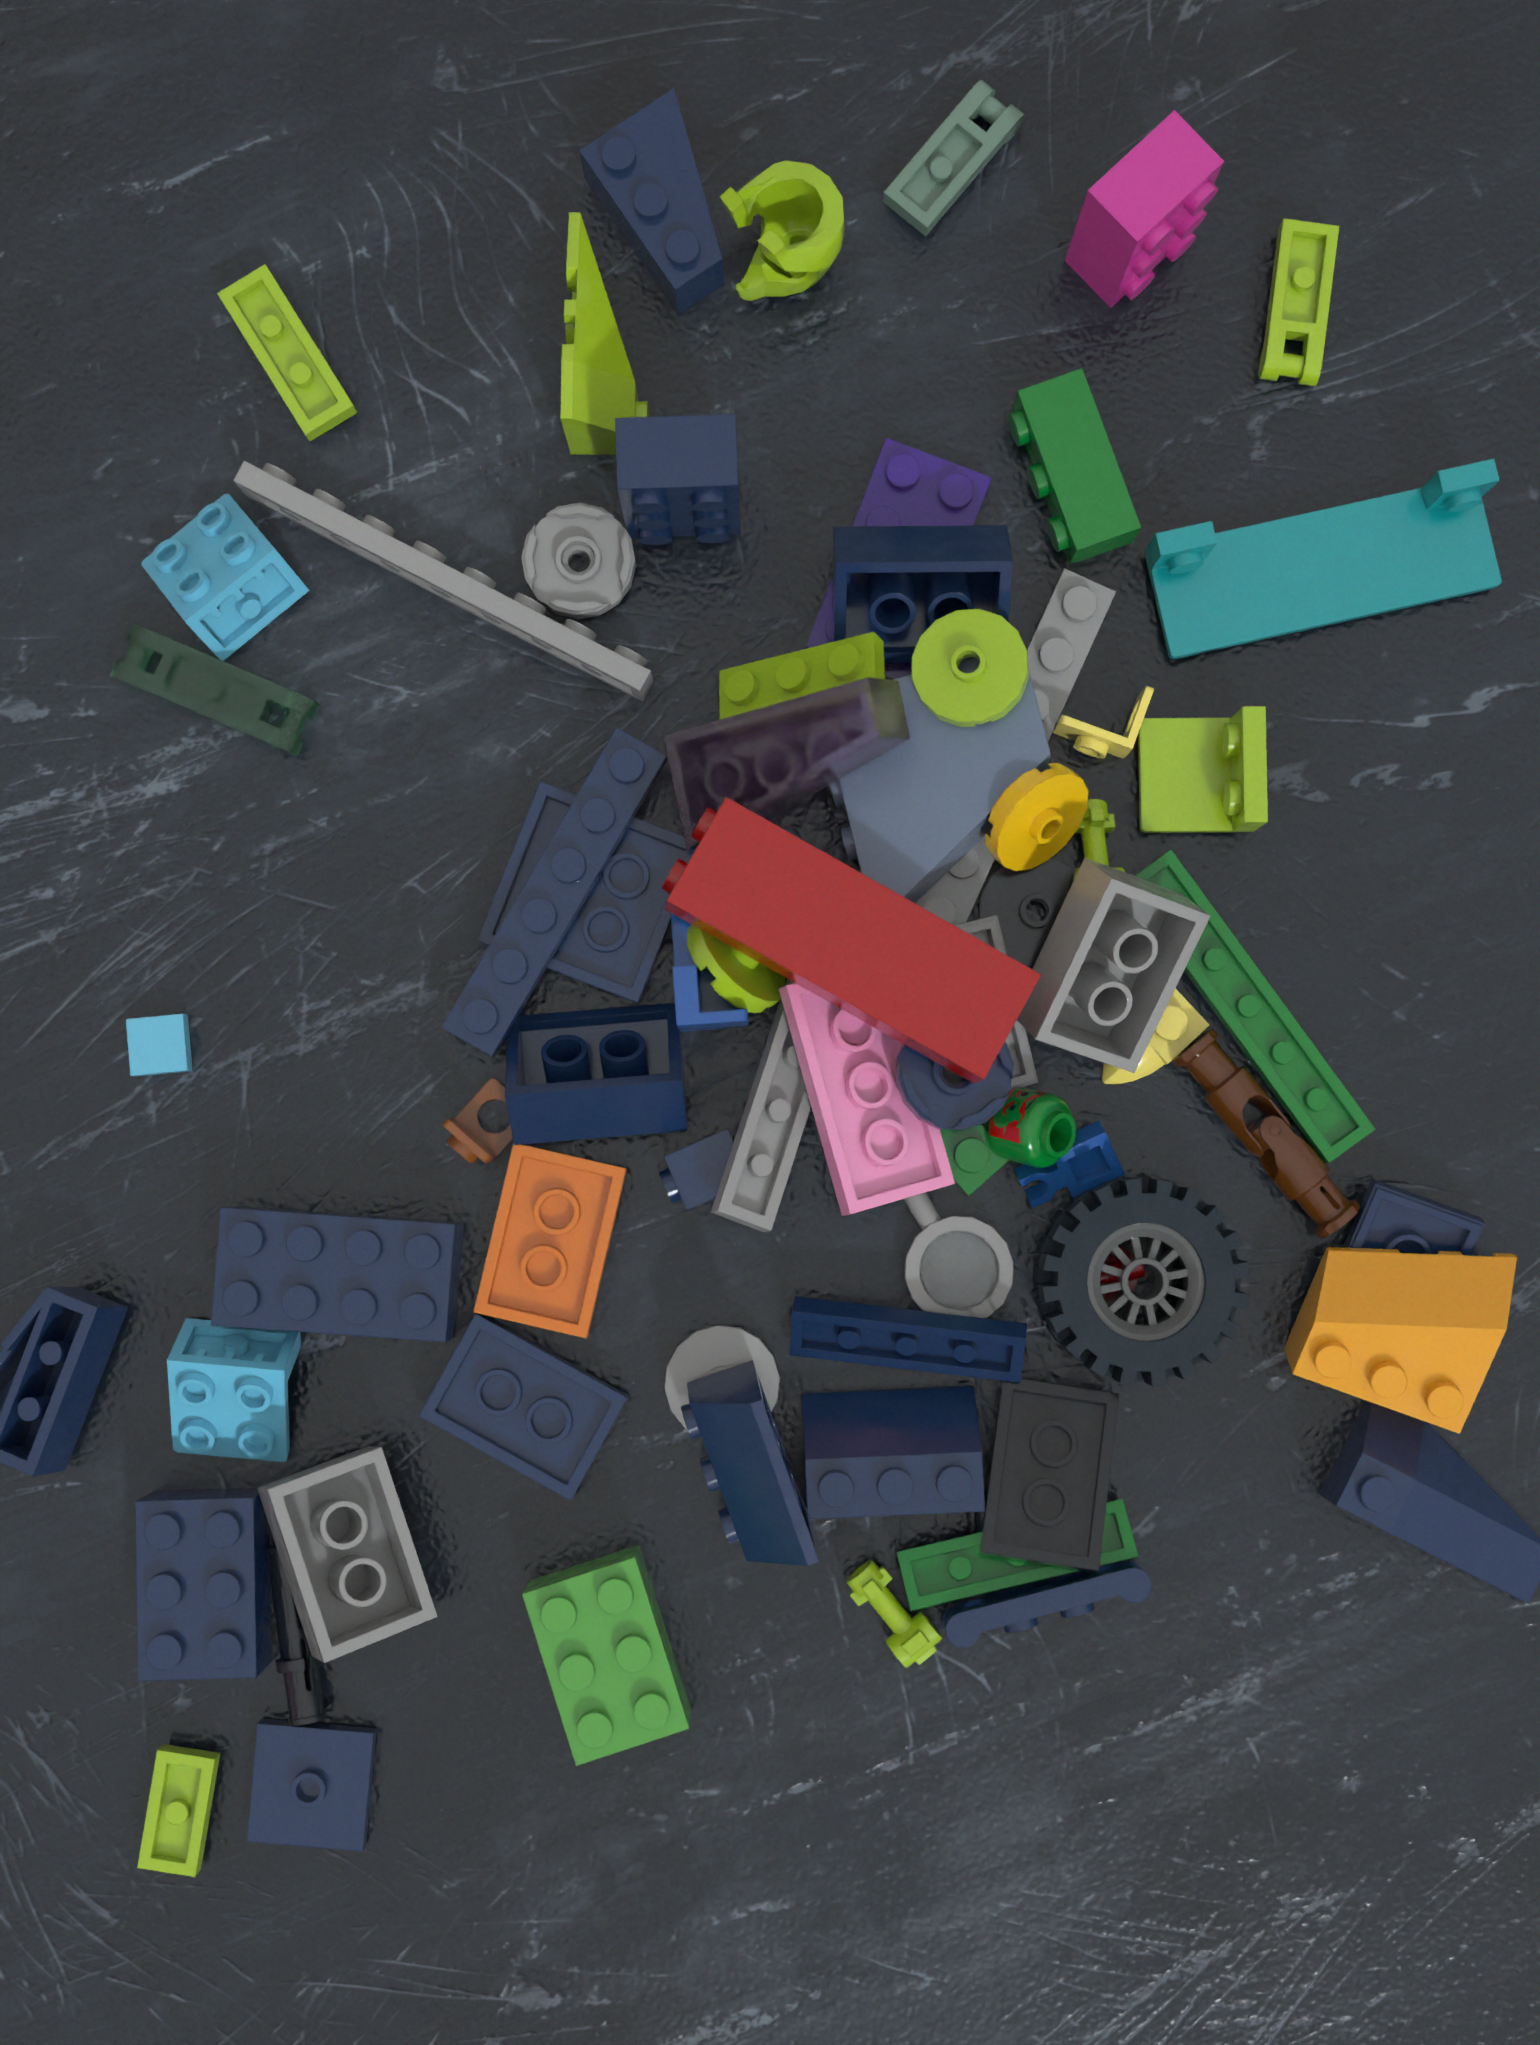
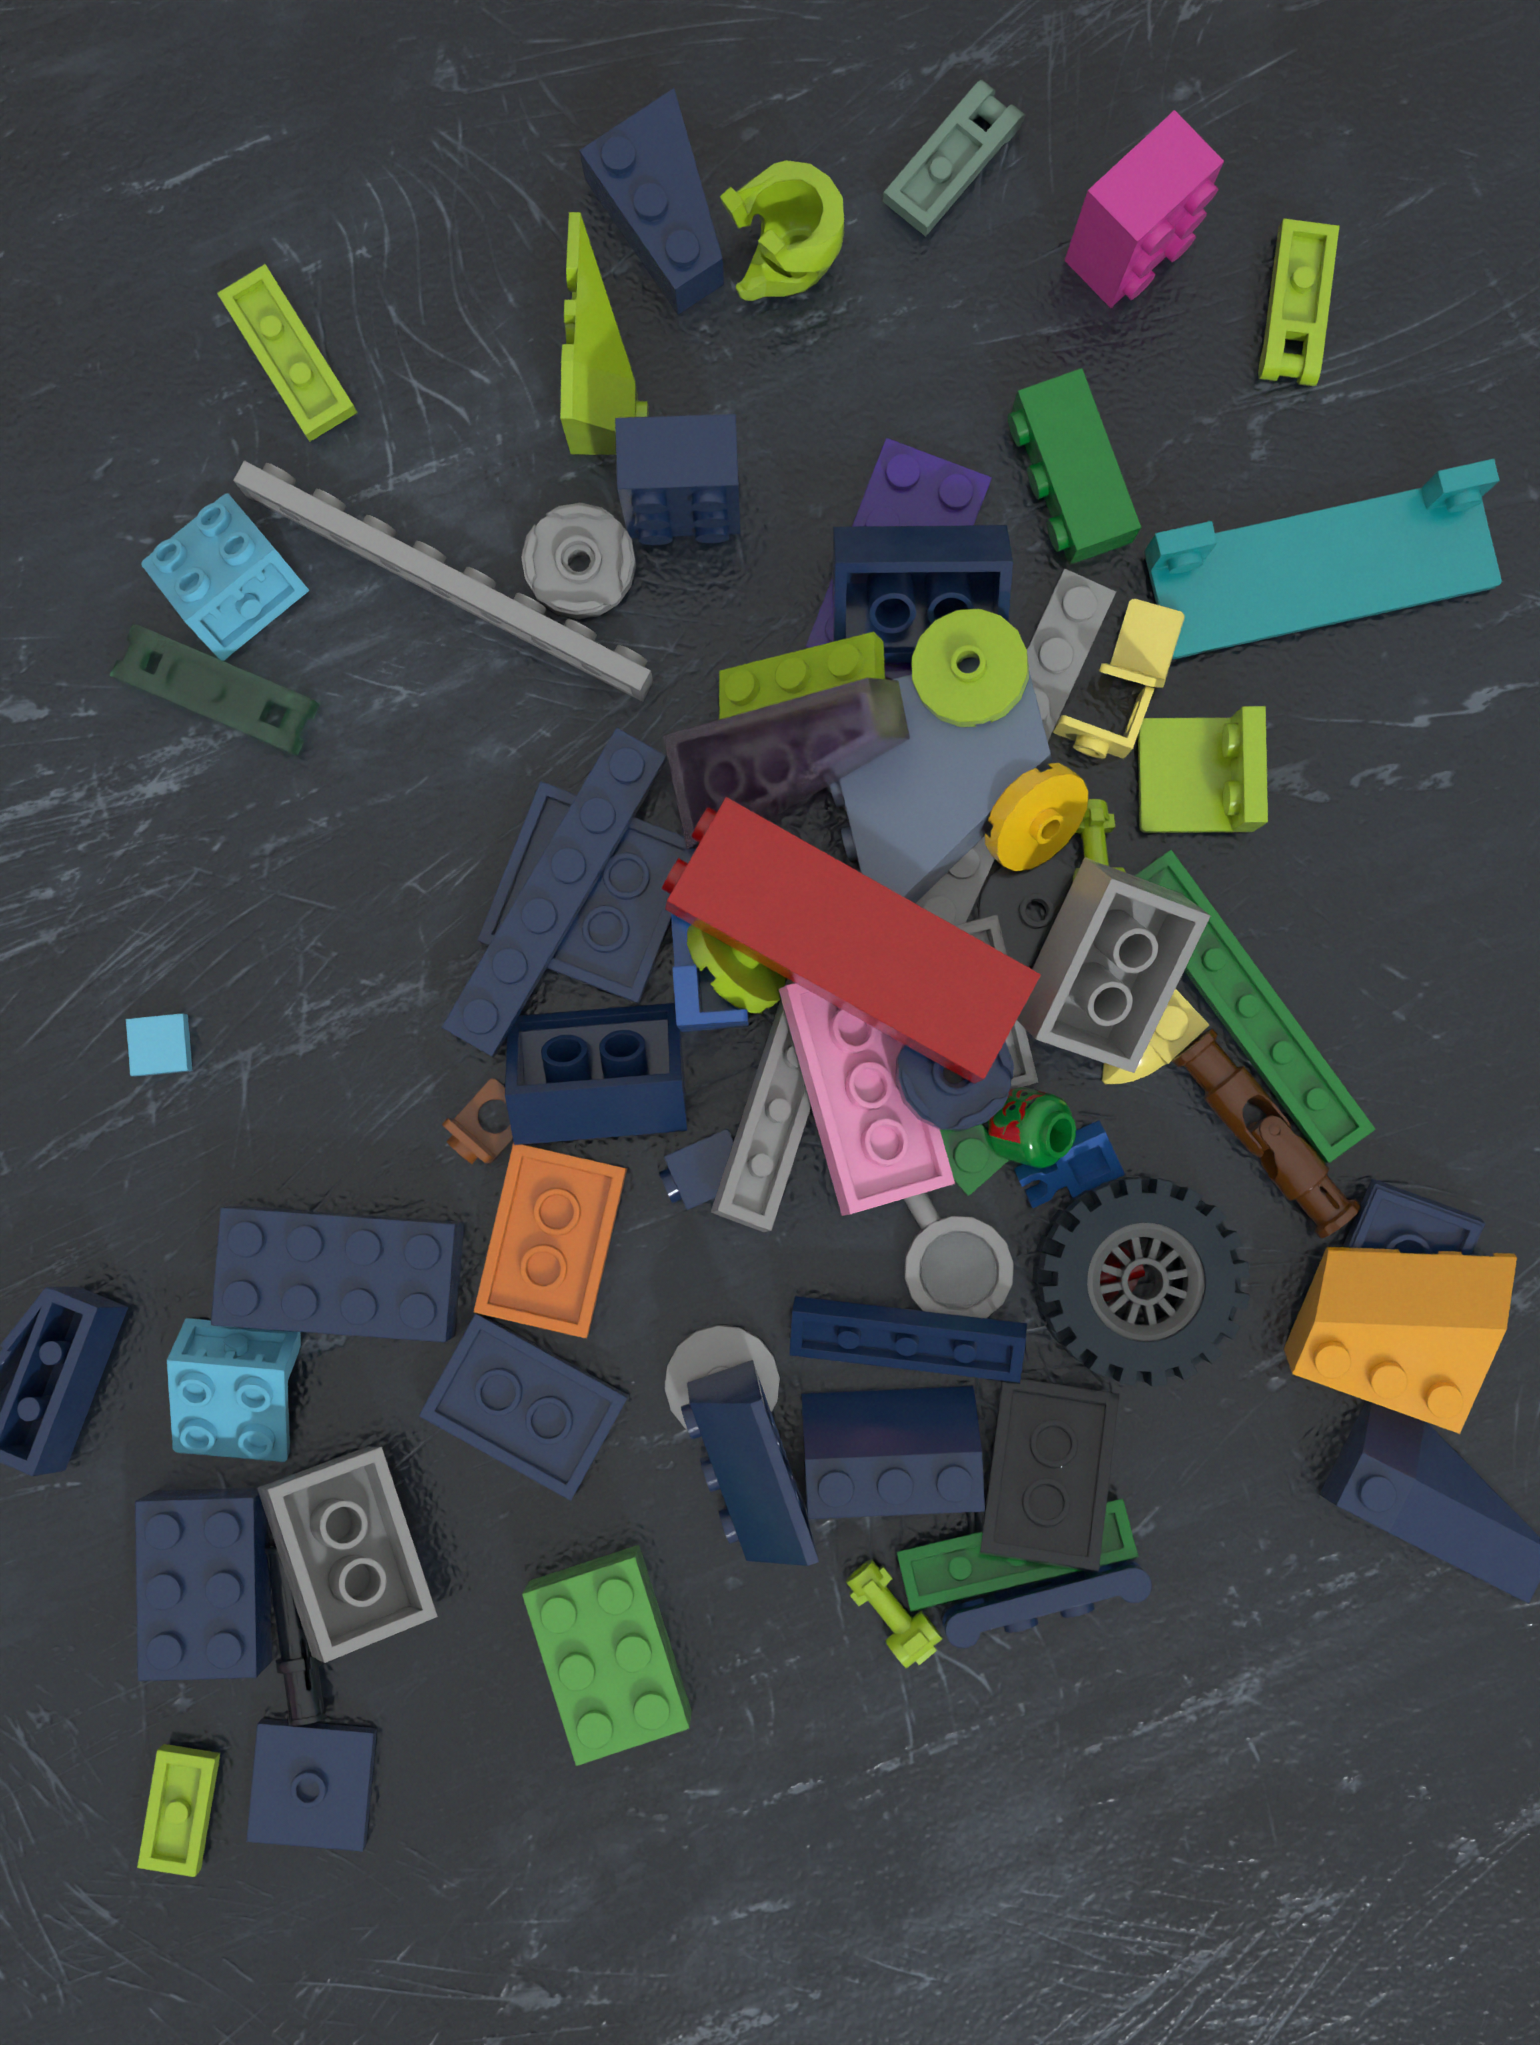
none -> light yellow bracket [1099,599,1185,688]

